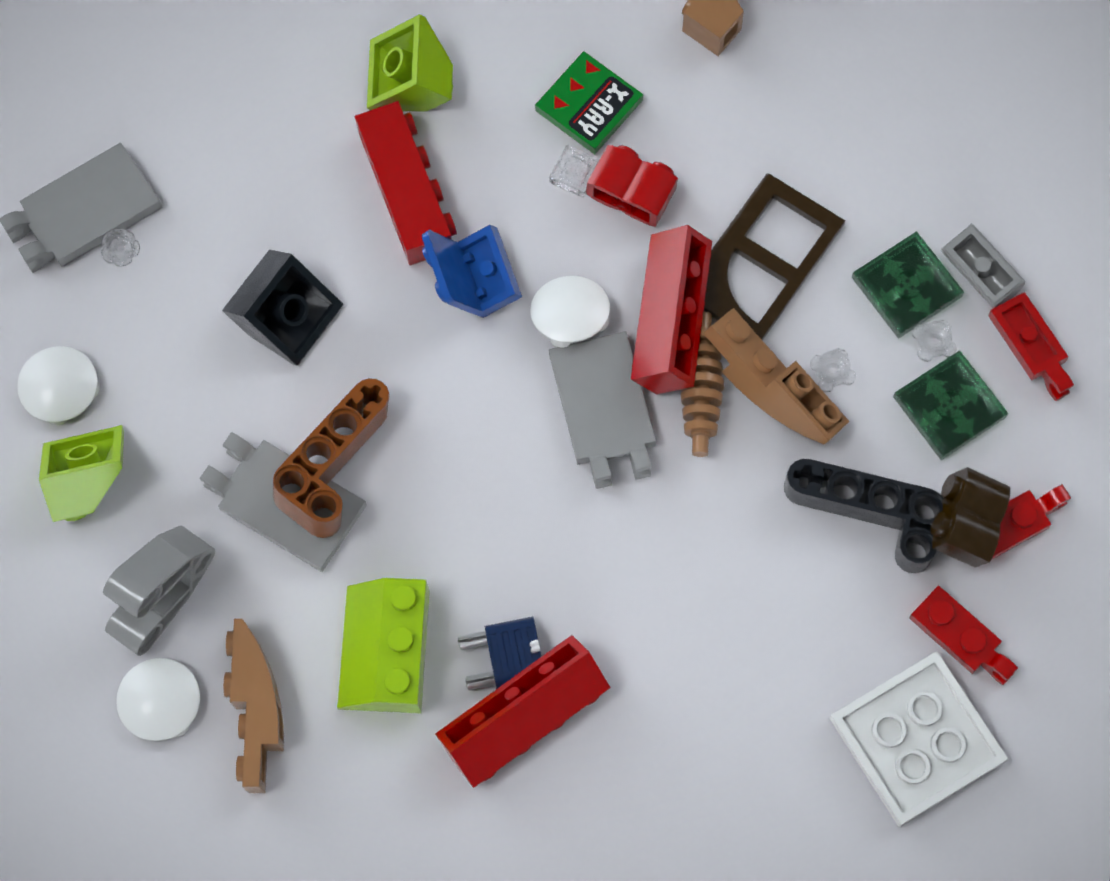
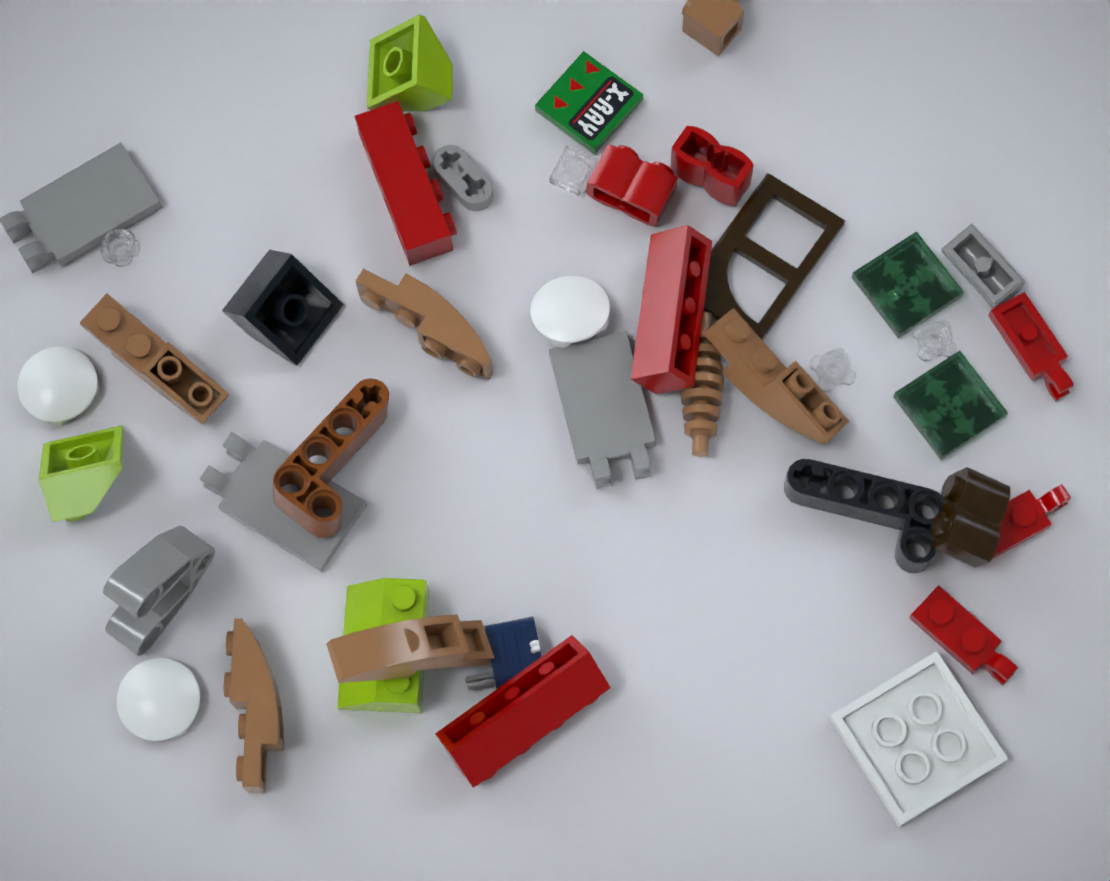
blue bracket [422,225,522,318] -> none
none -> medium nougat slope [80,293,229,425]
none -> medium nougat slope [326,614,494,683]
none -> medium nougat slope [355,268,493,379]
none -> light grey beam [433,145,494,211]
none -> red brick [670,126,754,206]

